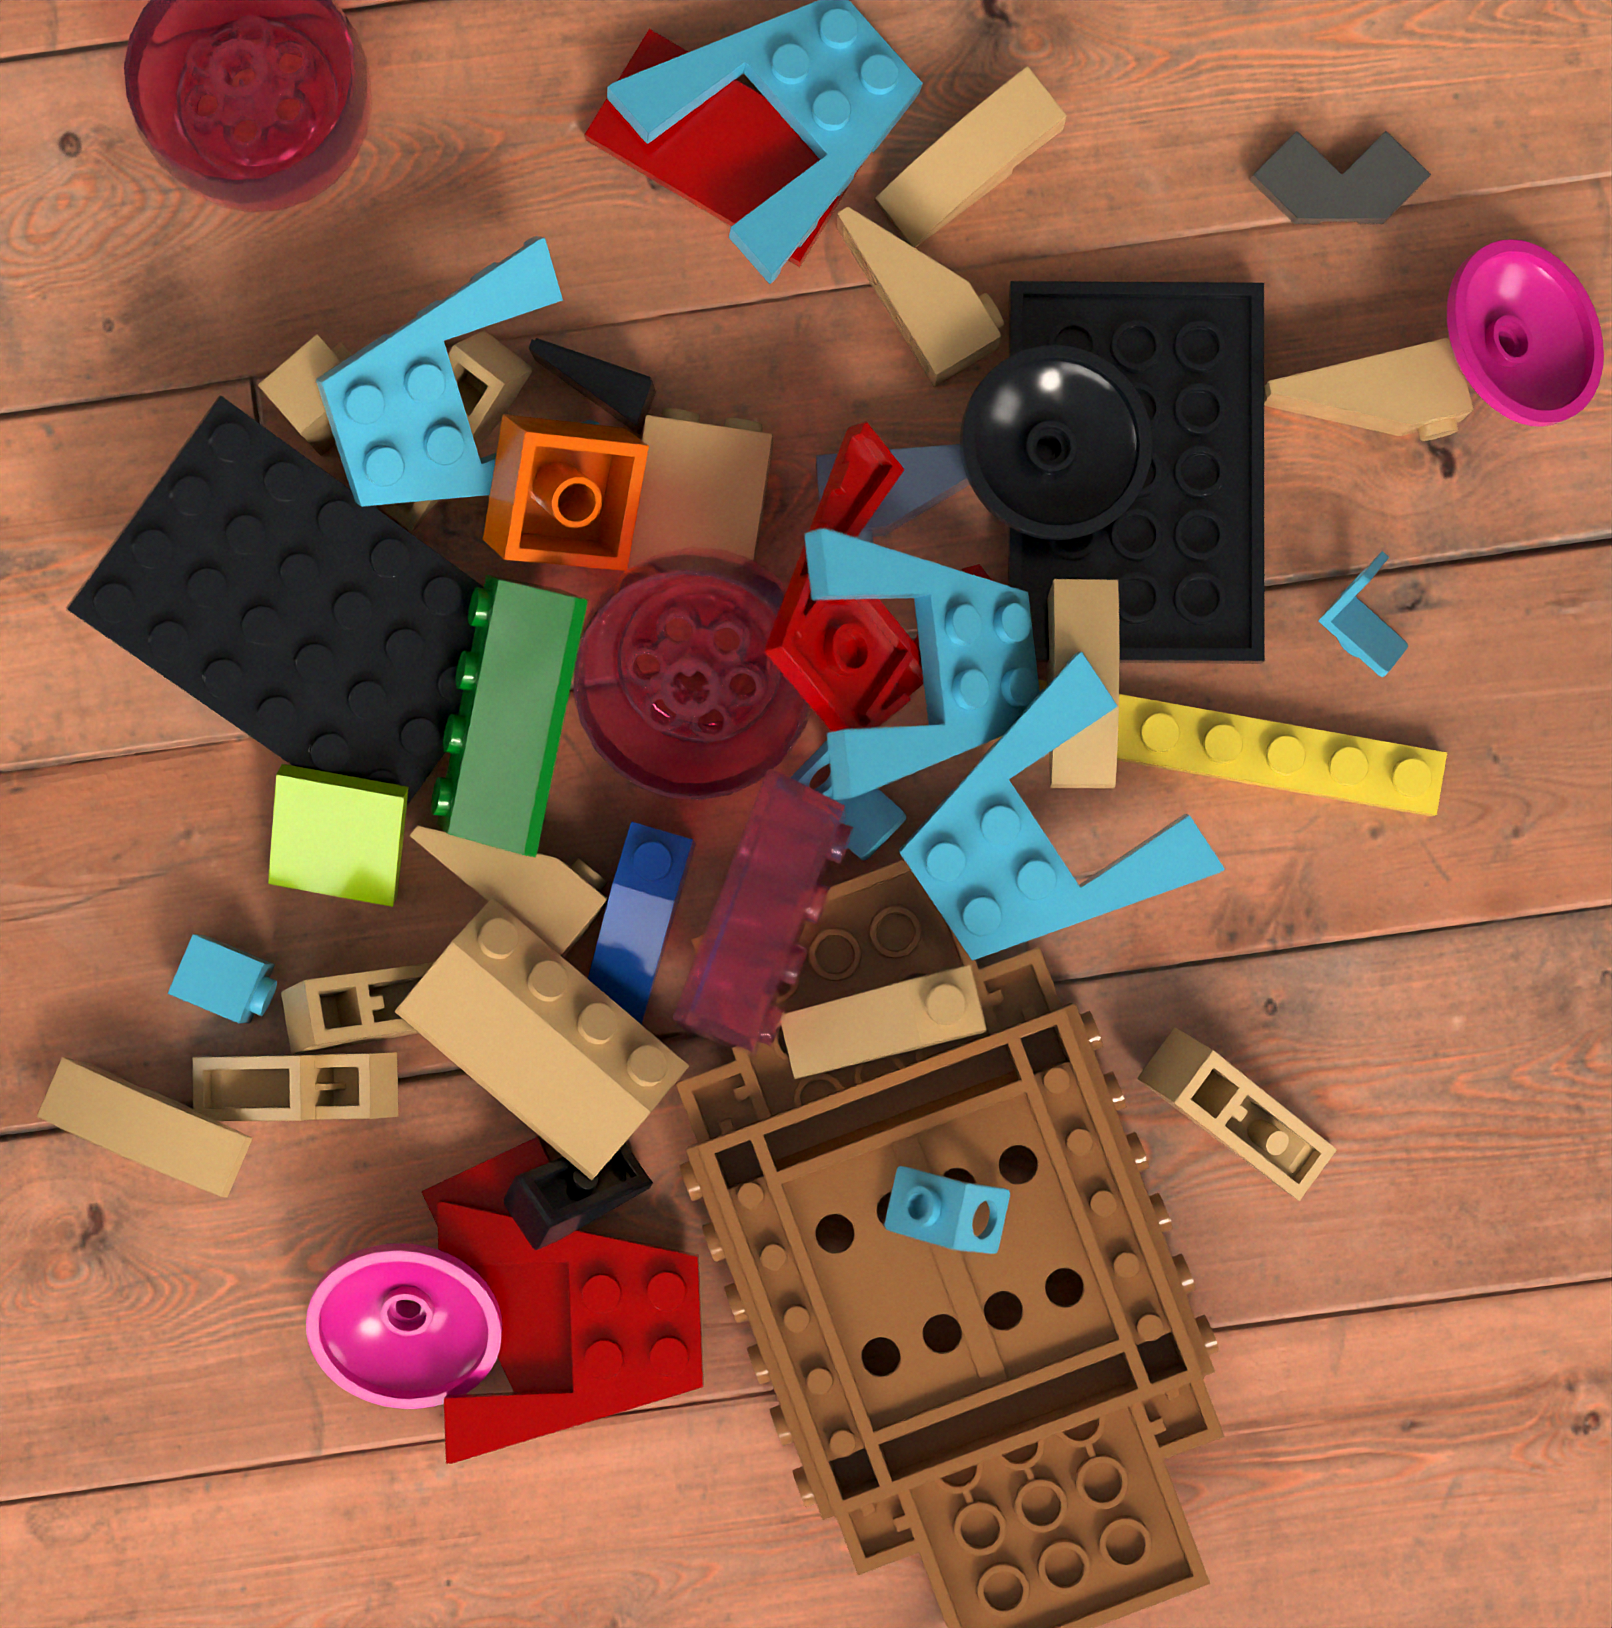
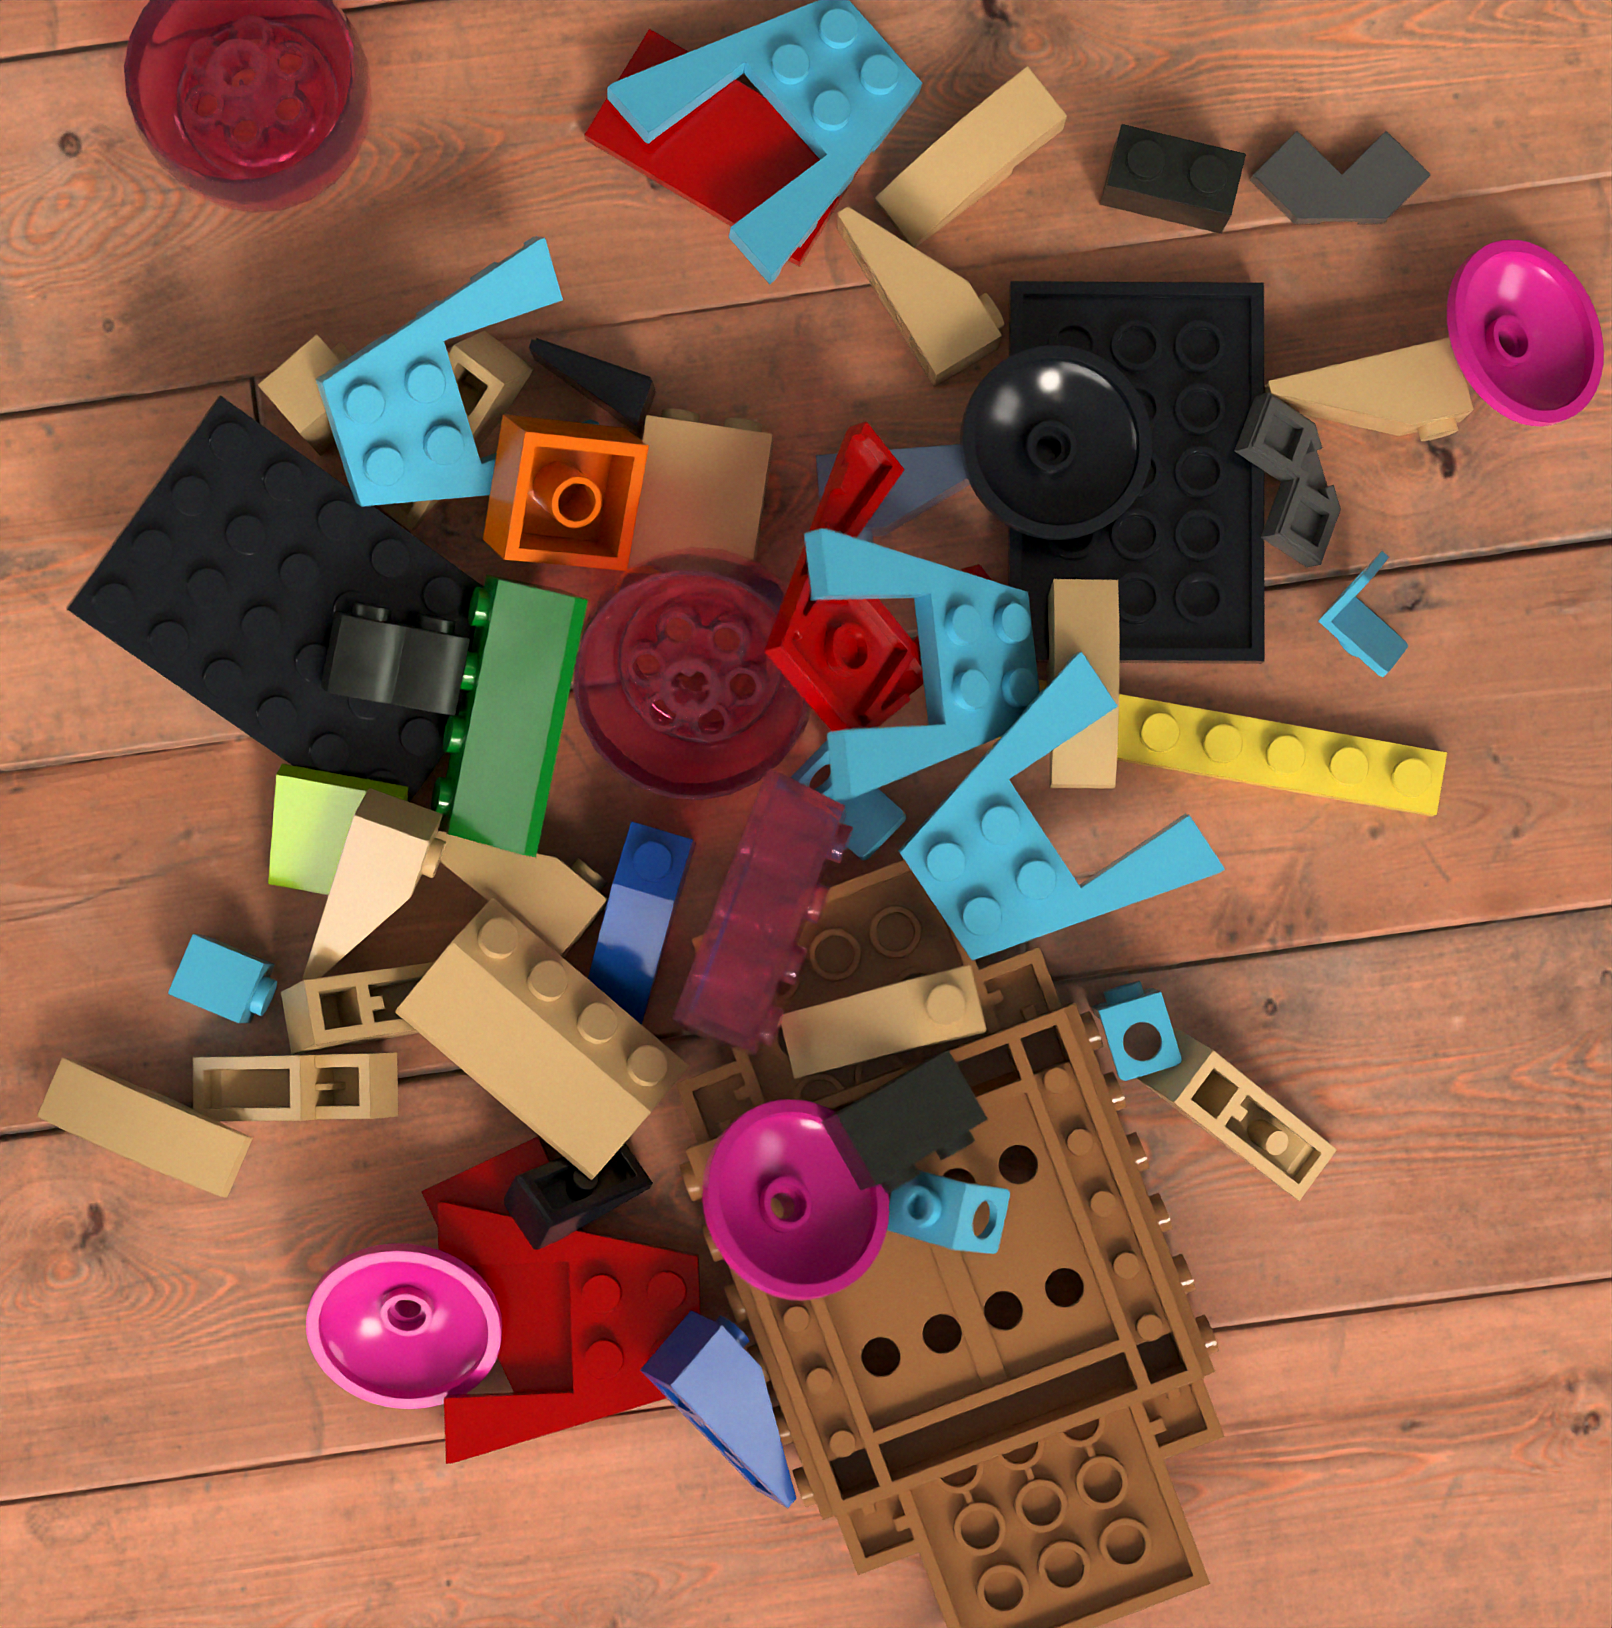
none -> slope [303,788,446,980]
none -> pearl dark grey brick [321,602,470,715]
none -> slope [640,1310,796,1508]
none -> dark pink dish [702,1099,889,1300]
none -> pearl dark grey brick [821,1050,988,1193]
none -> medium azure bracket [1091,981,1182,1081]
none -> pearl dark grey brick [1100,124,1246,234]
none -> dark grey tile [1235,392,1341,567]

